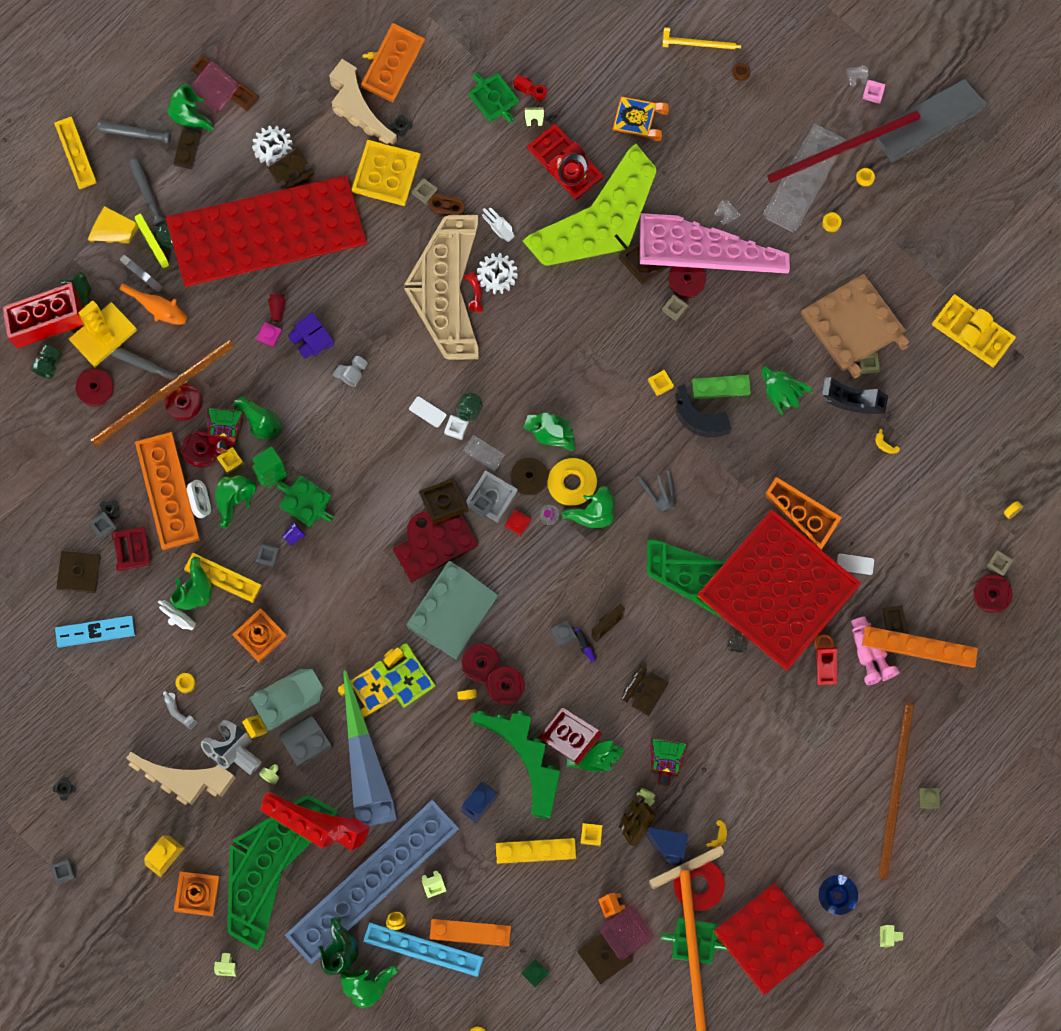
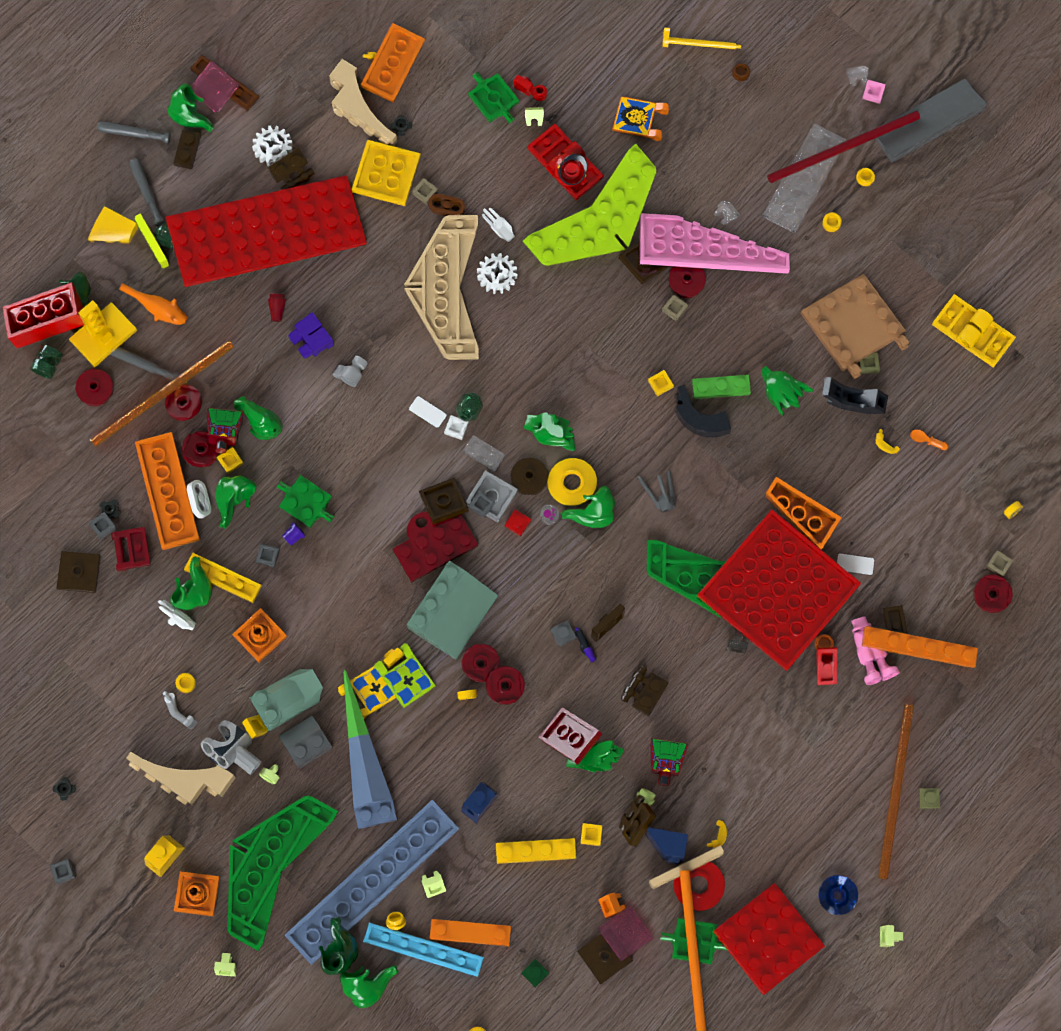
yellow plate [54,116,97,190] -> none
medium azure tile [55,616,135,648] -> none
flat silver tile [120,254,163,292] -> none
green brick [252,446,287,489] -> none
dark pink plate [257,322,282,348] -> none
red arch [260,792,370,851] -> none
red piece [463,272,483,313] -> none
green arch [471,711,560,820] -> none
none -> orange piece [910,429,949,450]

